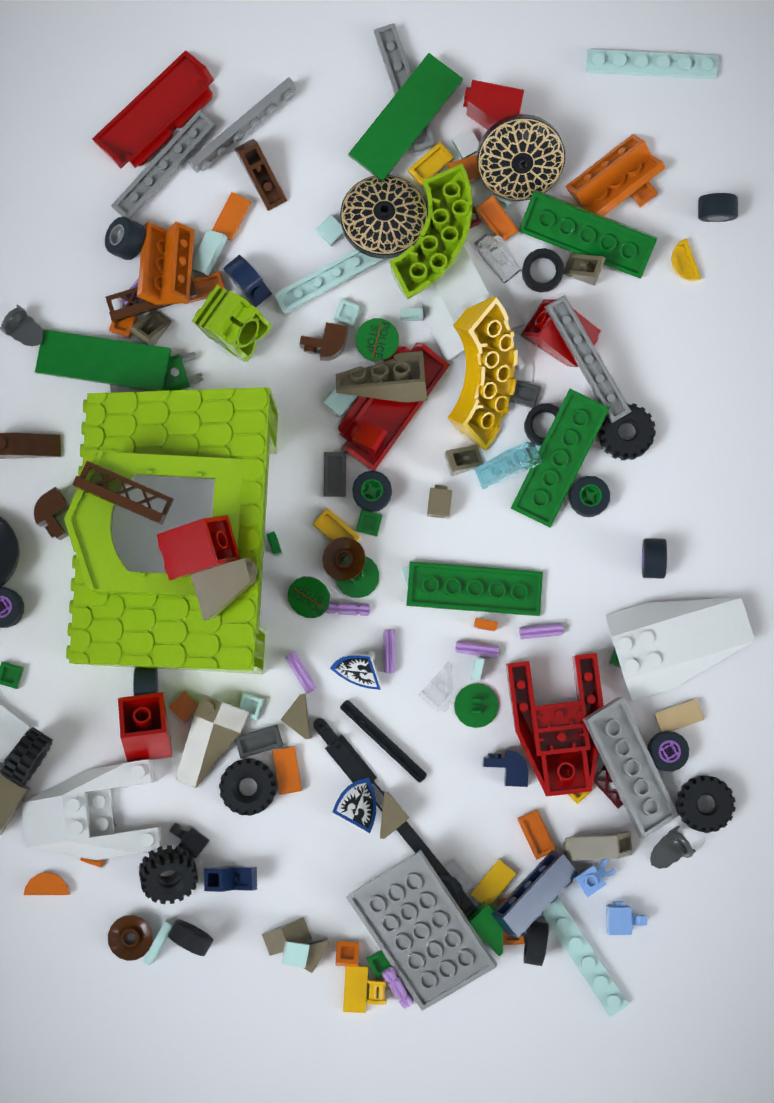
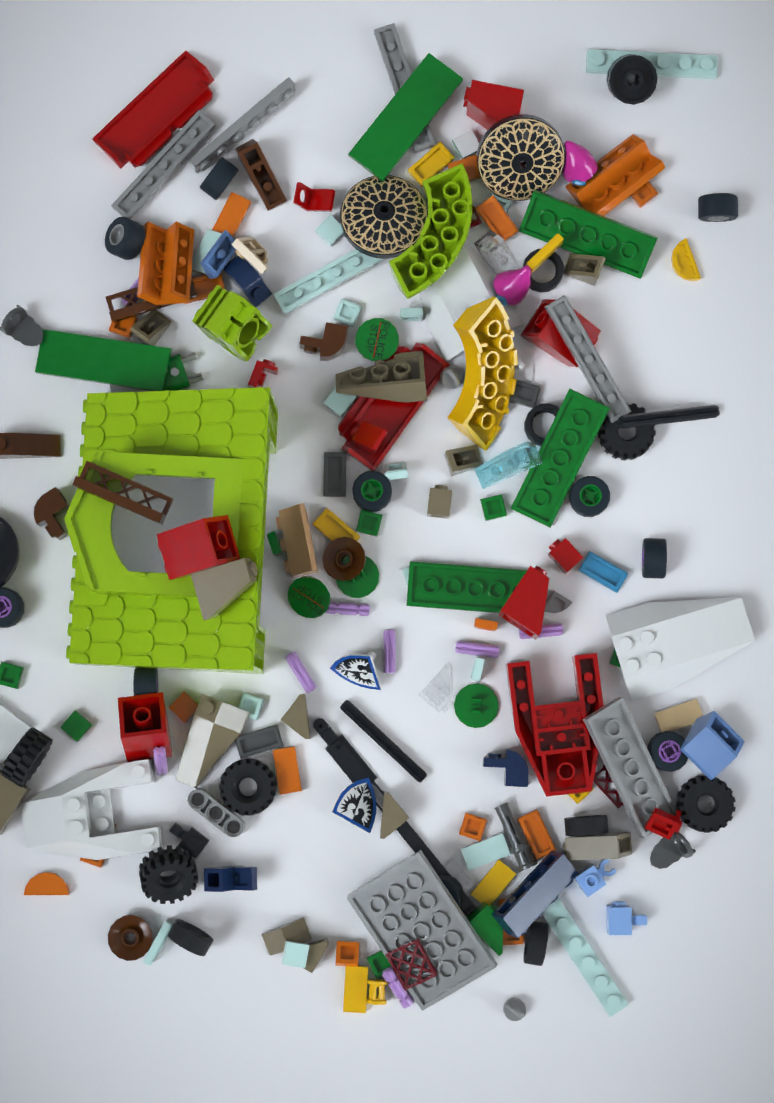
none -> green tile [60,710,93,742]
none -> lavender axle [153,746,168,776]
none -> light grey beam [187,788,245,837]
none -> black wheel [200,157,239,200]
none -> medium blue slope [200,230,236,279]
none -> tan wing [231,237,268,274]
none -> red bracket [248,359,278,388]
none -> light nougat slope [276,503,318,578]
none -> red bracket [293,182,335,212]
none -> light aqua tile [384,462,408,480]
none -> dark red window [385,938,438,990]
none -> light grey tile [440,367,463,389]
none -> orange tile [459,812,487,841]
none -> light aqua tile [461,833,511,870]
none -> green tile [480,494,507,521]
none -> dark pink hat [493,265,531,306]
none -> dark grey pin [494,803,538,872]
none -> red slope [498,566,550,640]
none -> light grey tile [503,997,526,1021]
none -> yellow tile [526,233,564,274]
none -> light grey tile [545,591,572,613]
none -> red brick [547,538,584,574]
none -> dark pink hat [562,140,598,186]
none -> black tyre [564,815,609,836]
none -> dark azure tile [578,551,628,593]
none -> black wheel [606,54,658,105]
none -> black axle [618,405,720,429]
none -> red bracket [645,807,683,840]
none -> medium blue slope [680,711,745,780]

